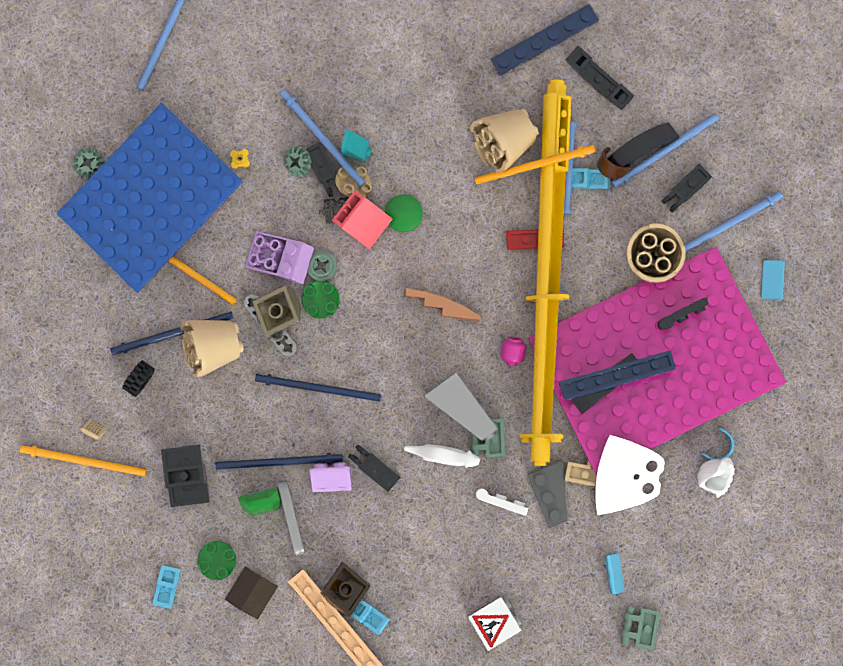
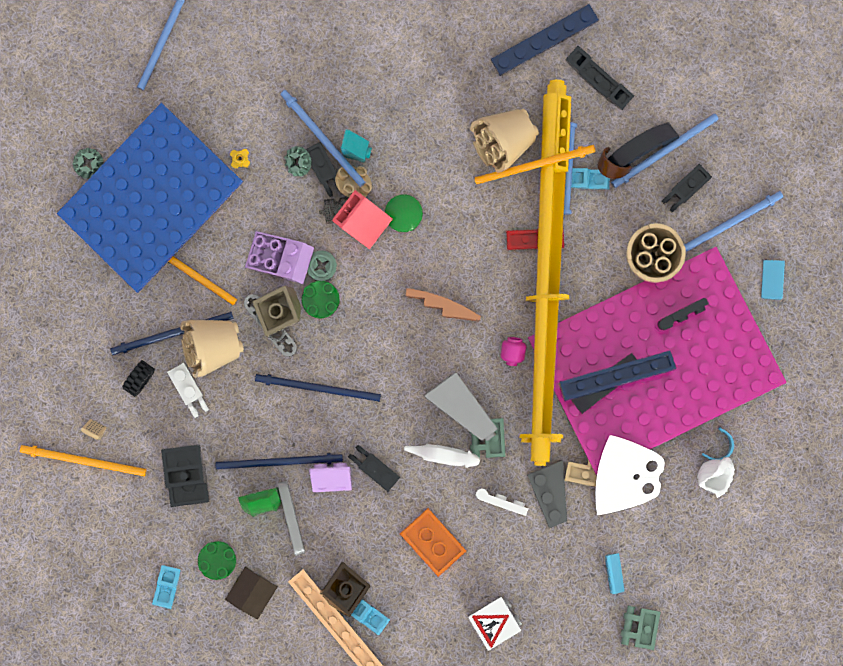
none -> white hinge [167,363,209,418]
none -> orange tile [400,508,466,577]

